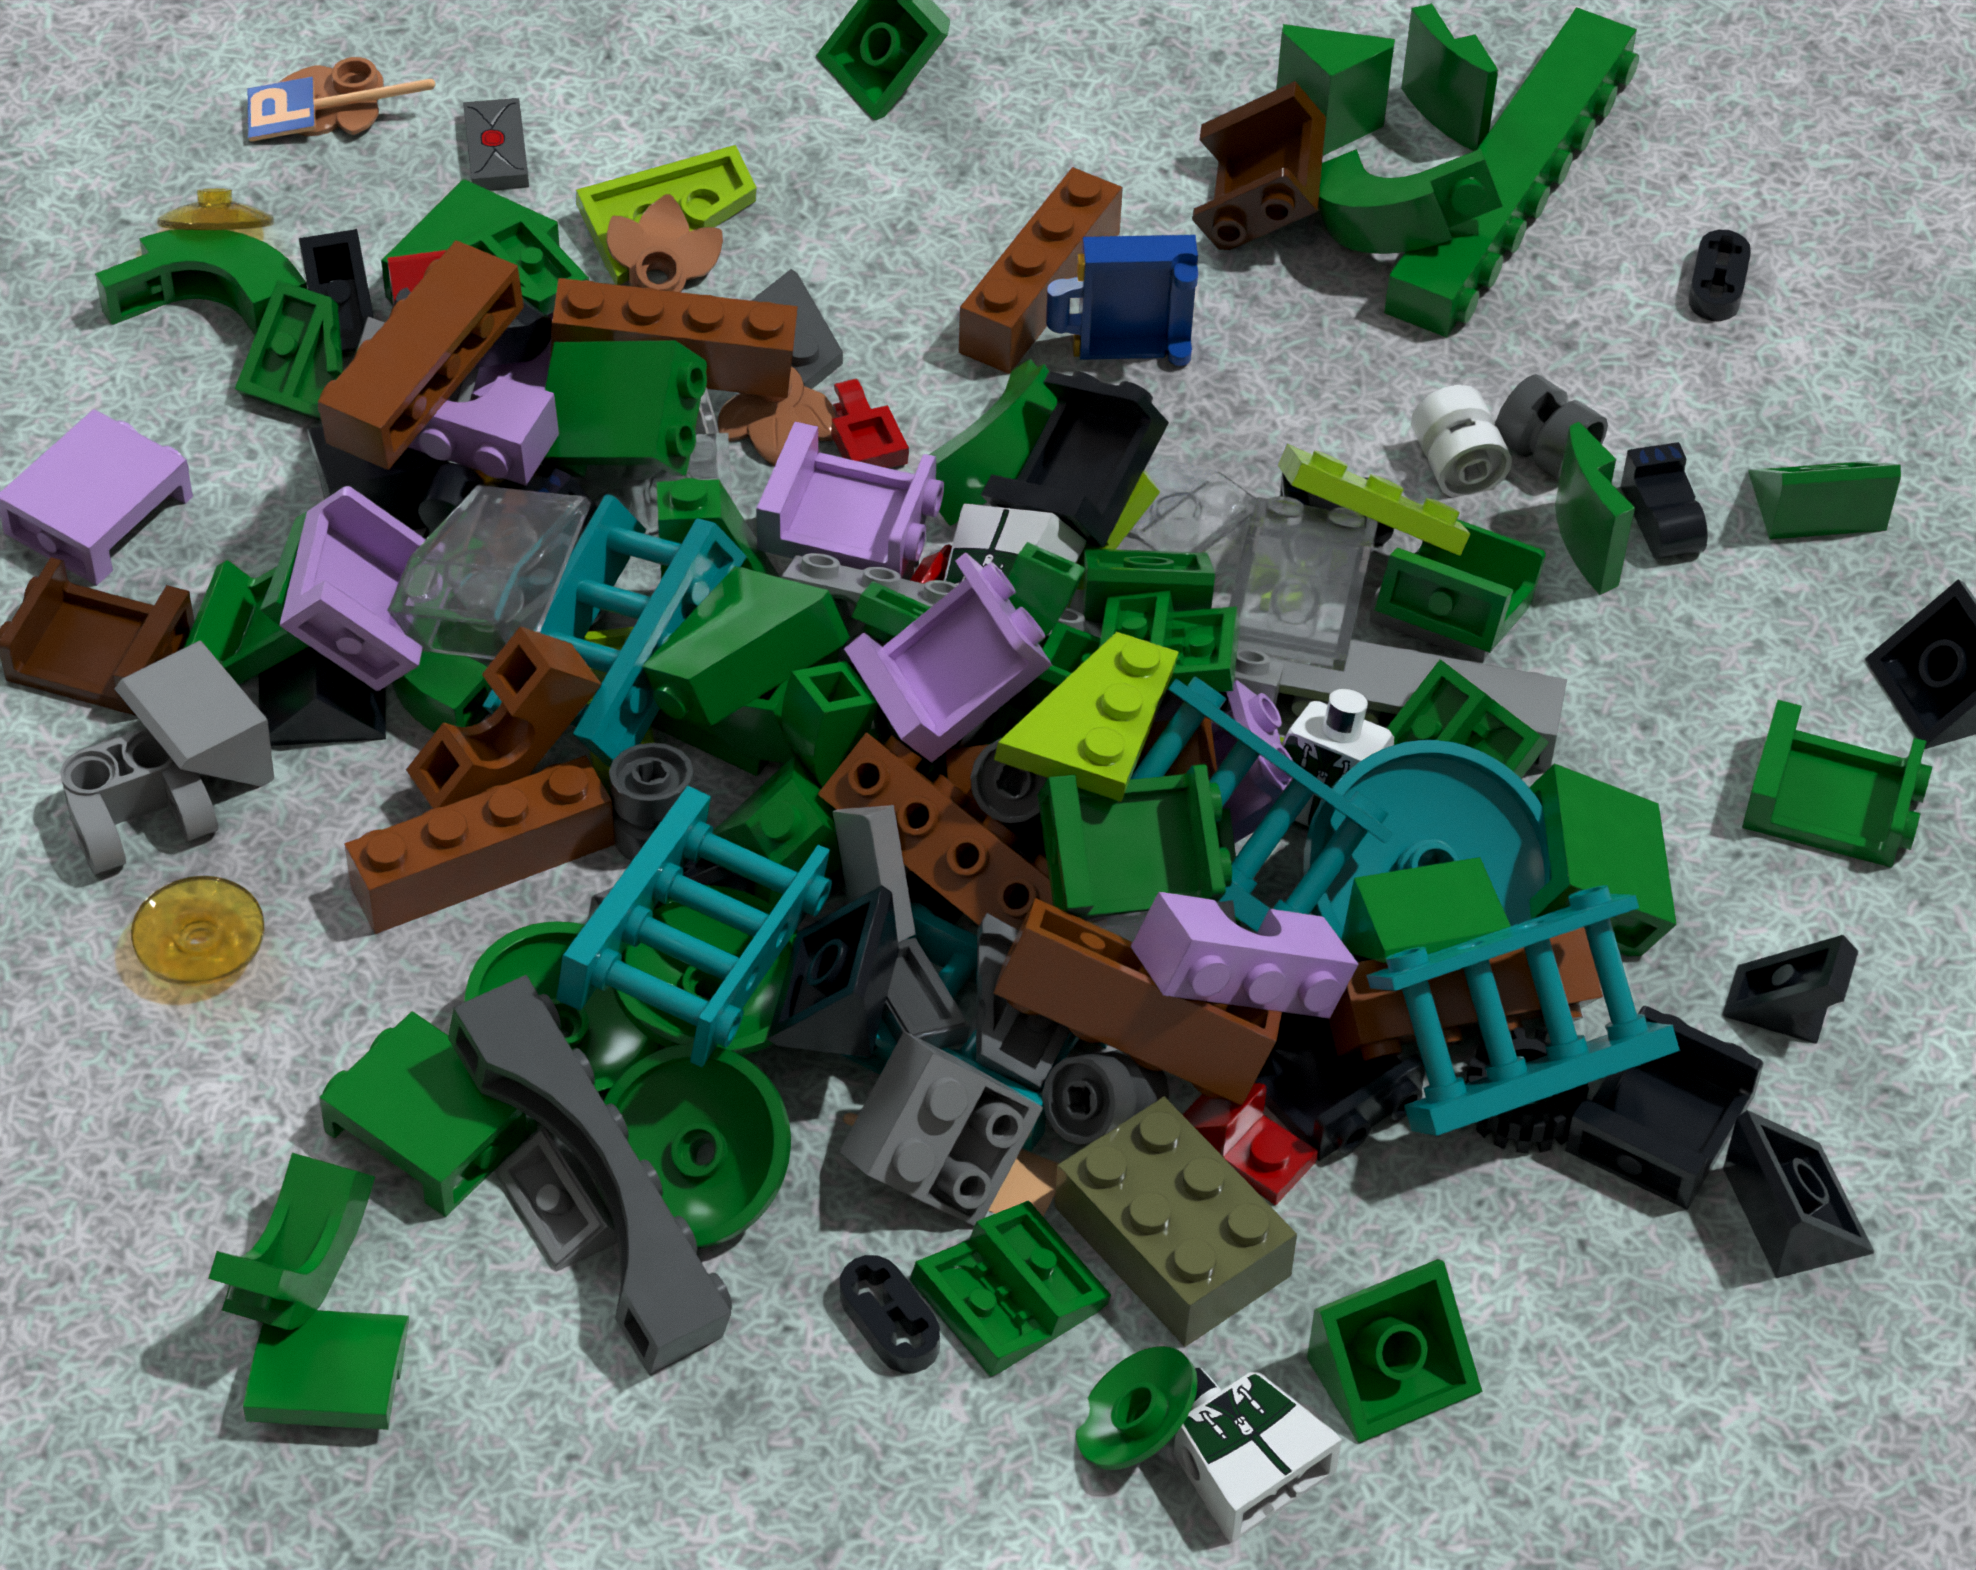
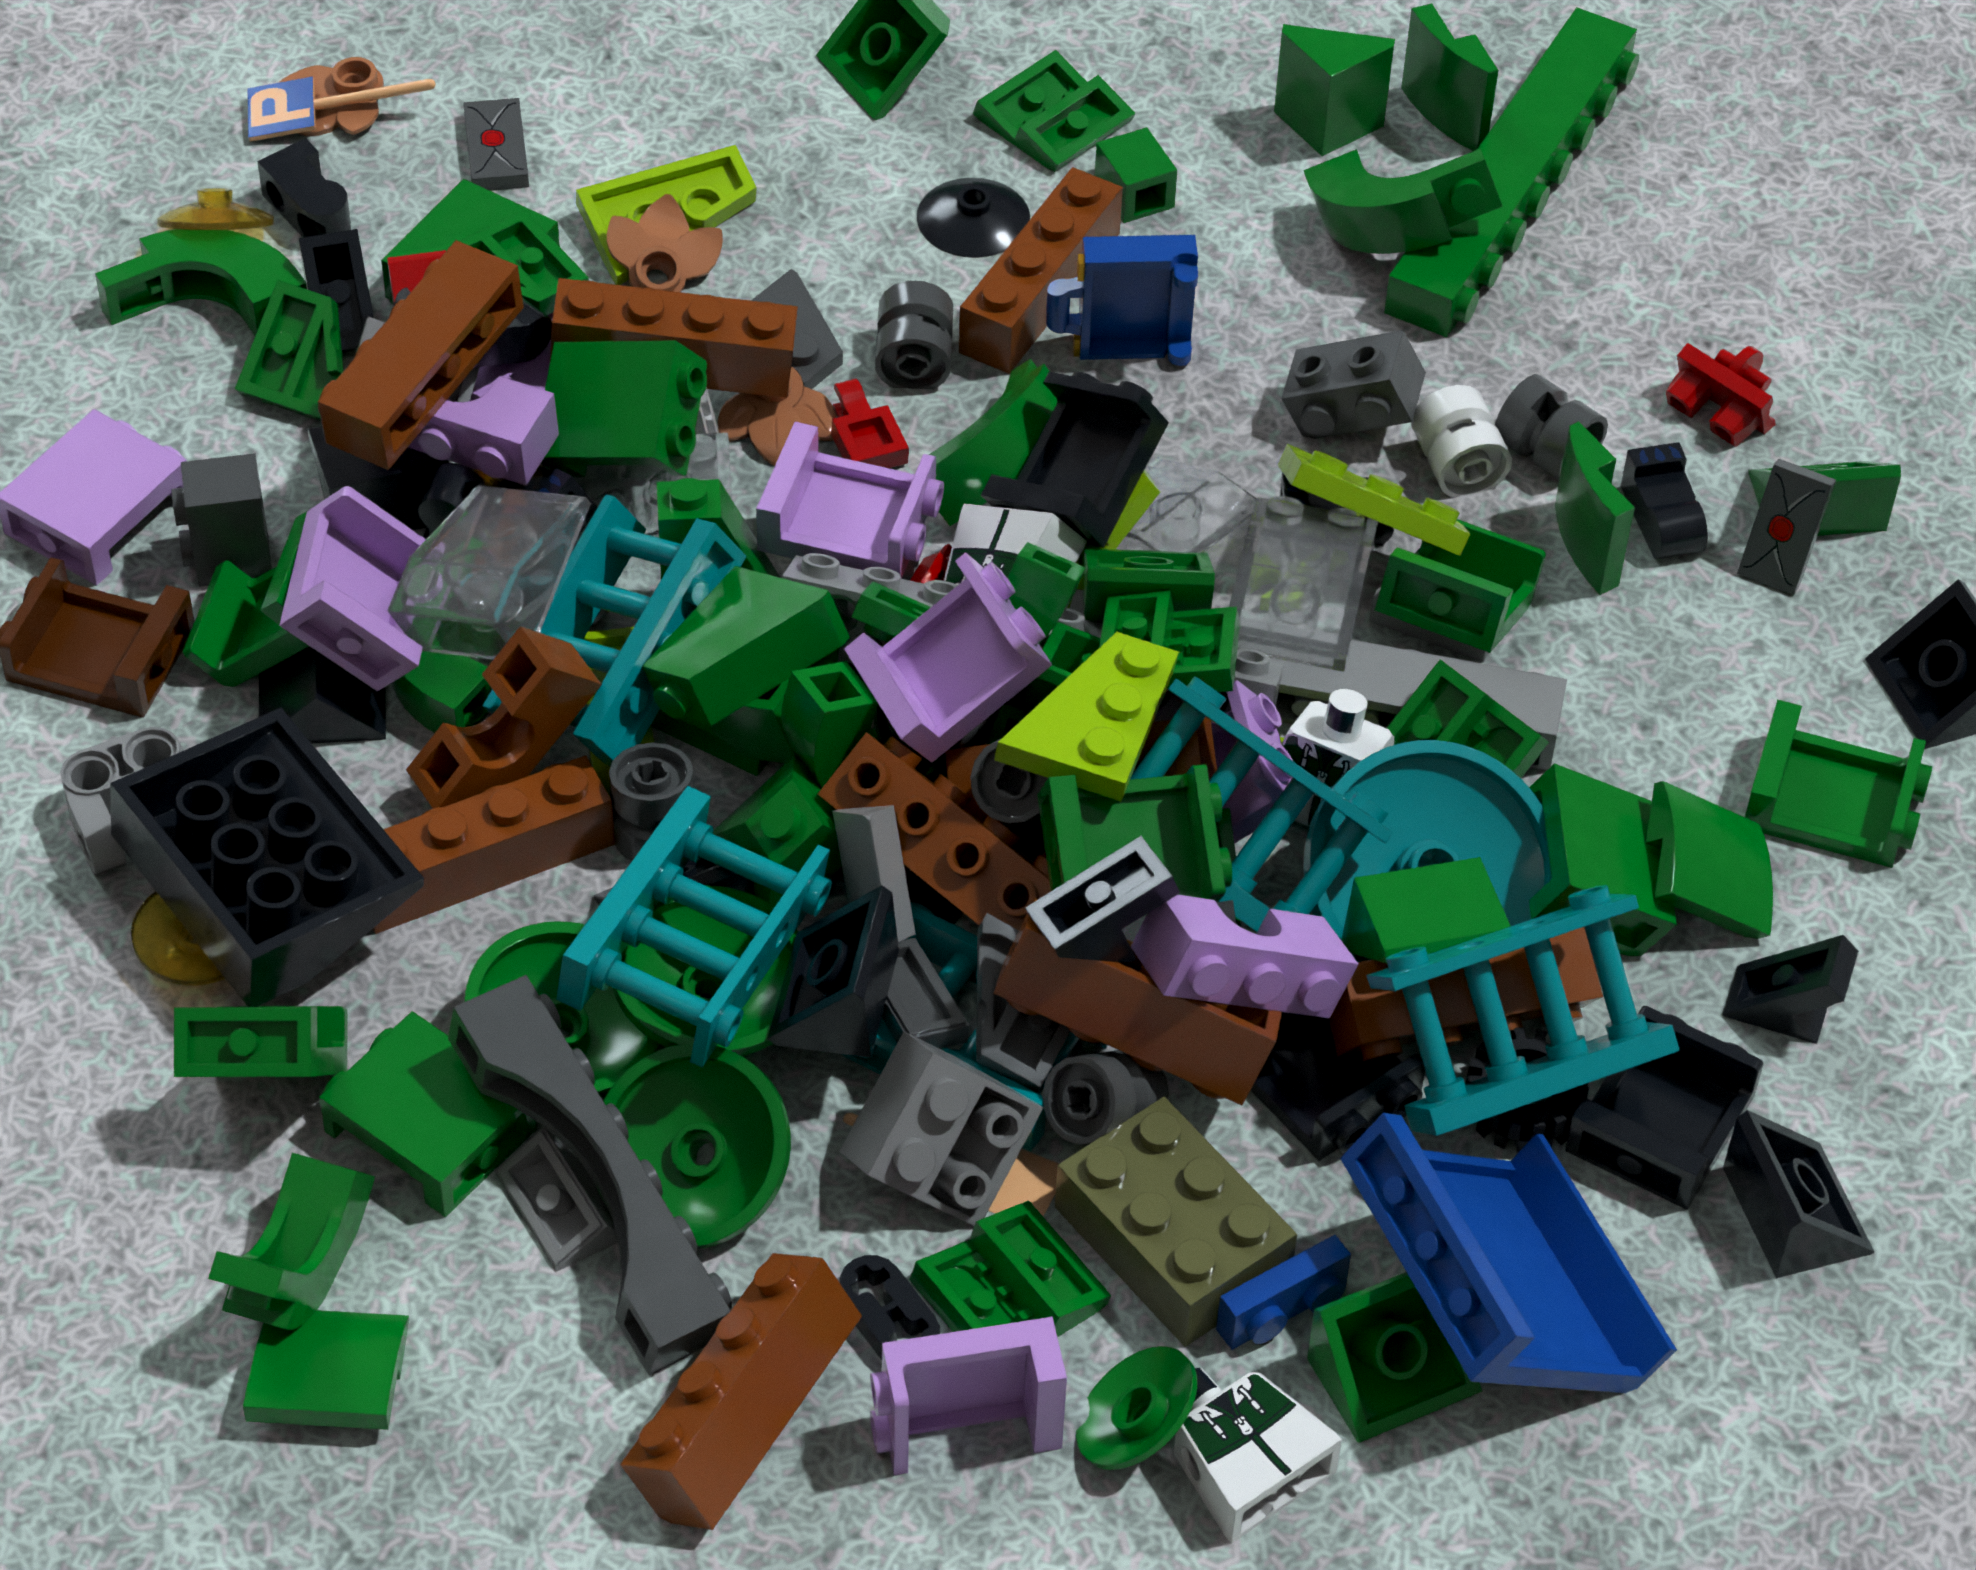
light grey slope [115,640,275,787] -> none
red slope [1182,1083,1318,1205] -> none
reddish brown panel [1192,81,1326,250] -> none
black beam [1688,229,1751,321] -> none
none -> black slope [110,708,424,1007]
none -> dark grey brick [171,453,272,587]
none -> green panel [174,1006,348,1077]
none -> black leg [257,138,351,237]
none -> dark orange brick [620,1253,862,1530]
none -> lavender panel [870,1317,1067,1475]
none -> dark grey wheel [875,281,953,389]
none -> black dish [917,178,1030,258]
none -> green slope [972,50,1136,172]
none -> black slope [1025,836,1180,963]
none -> green brick [1094,127,1177,223]
none -> blue plate [1216,1235,1351,1350]
none -> dark grey brick [1281,330,1426,439]
none -> blue panel [1340,1113,1677,1393]
none -> green slope [1646,781,1773,939]
none -> red hips [1666,343,1776,447]
none -> dark grey tile [1737,459,1836,595]

